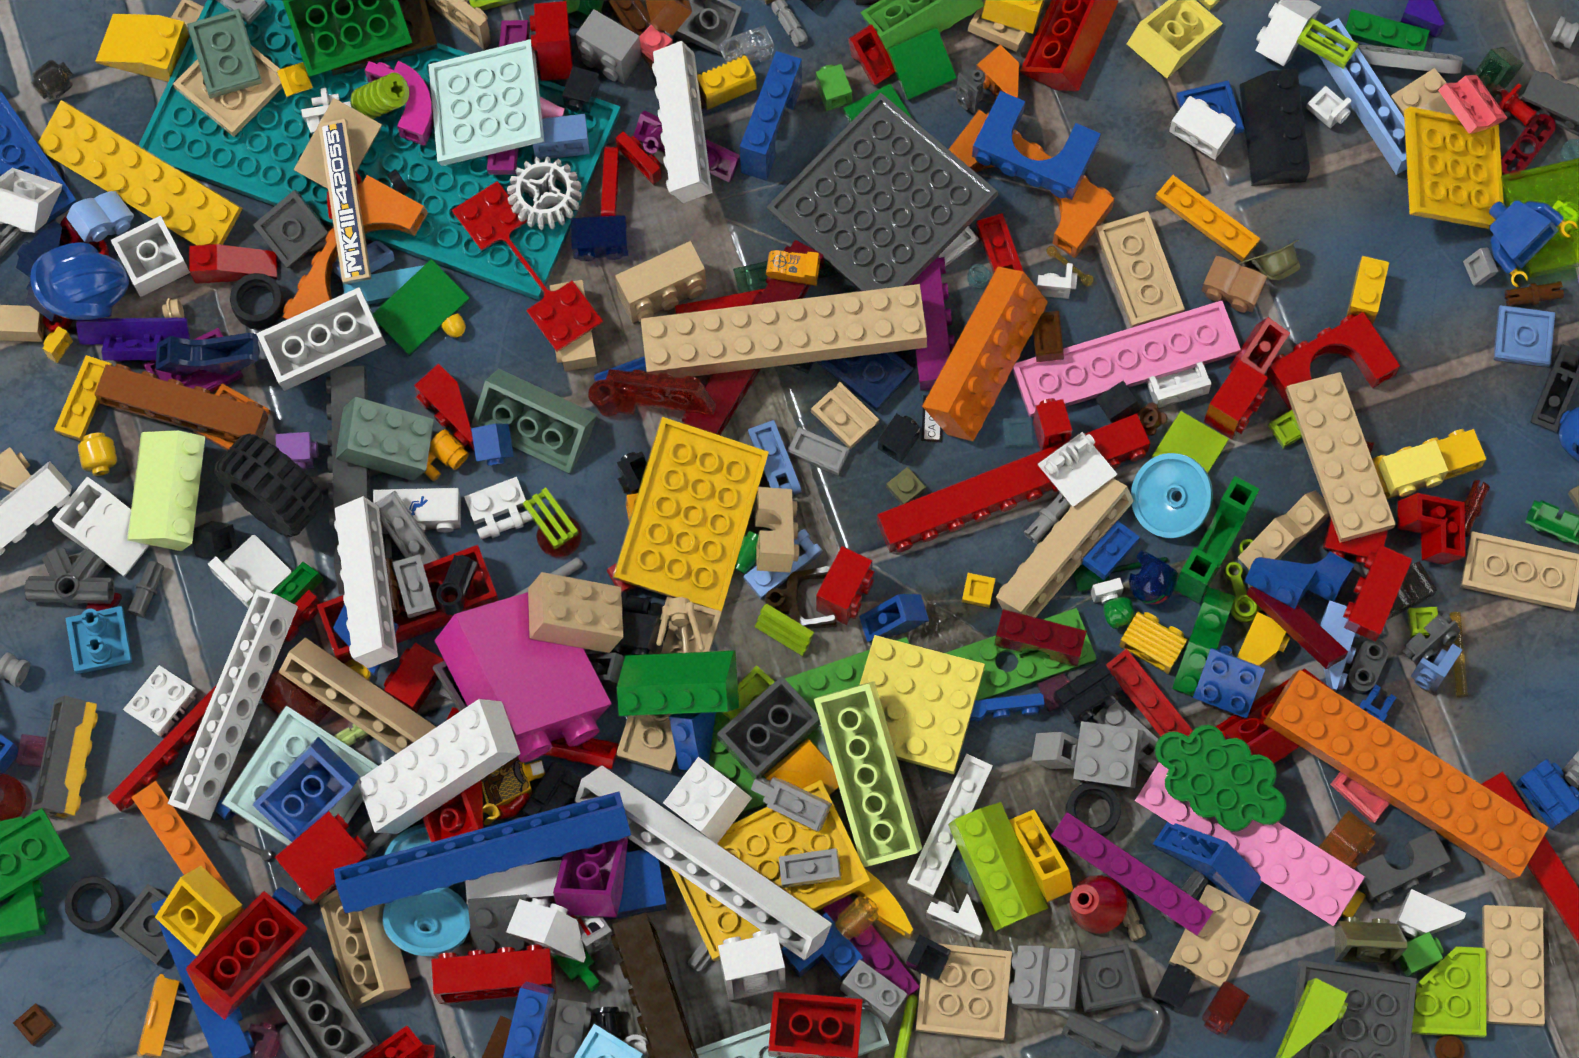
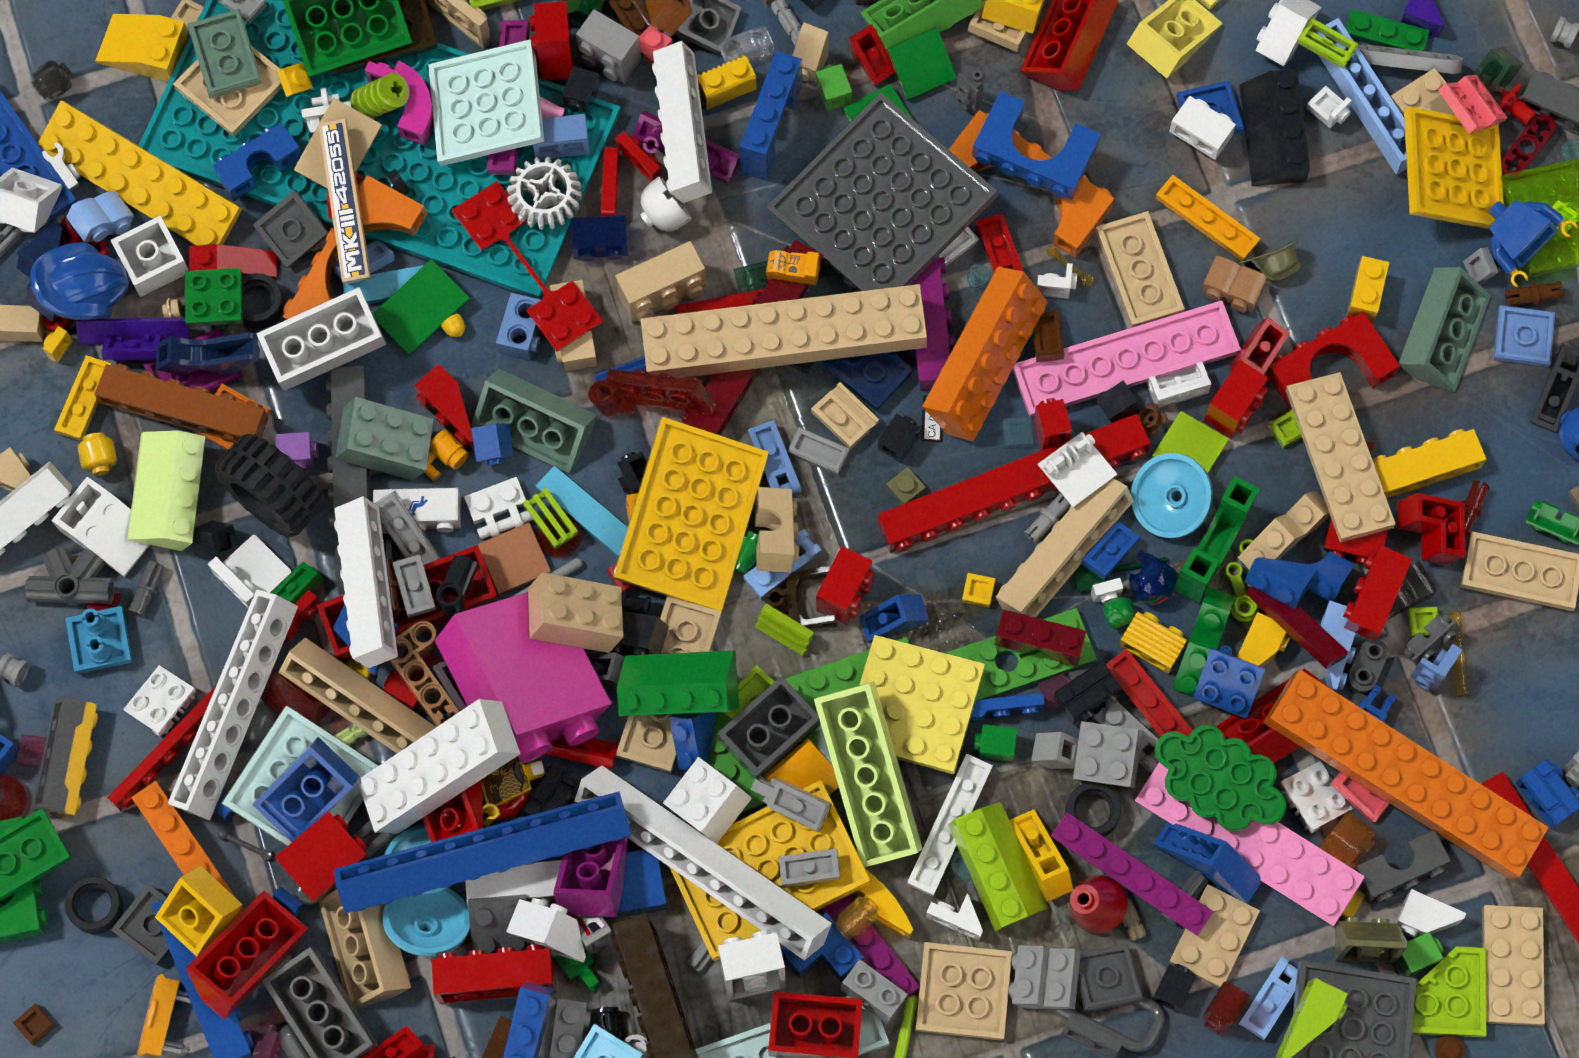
tan plant [656,597,704,653] -> none
black panel [906,934,951,981] -> none
orange slope [976,44,1019,99] -> none
light yellow brick [1379,440,1448,497] -> none
none -> white plate [42,142,80,192]
none -> green plate [185,268,243,330]
none -> blue arch [212,122,302,201]
none -> medium nougat beam [390,621,459,727]
none -> nougat tile [477,523,551,596]
none -> medium blue brick [496,293,541,360]
none -> medium azure tile [536,466,628,558]
none -> white cylinder [640,176,692,232]
none -> tan slope [793,22,829,82]
none -> green brick [974,724,1017,763]
none -> light blue plate [1239,956,1298,1040]
none -> white hinge [1279,761,1353,834]
none -> sand green slope [1399,267,1491,392]

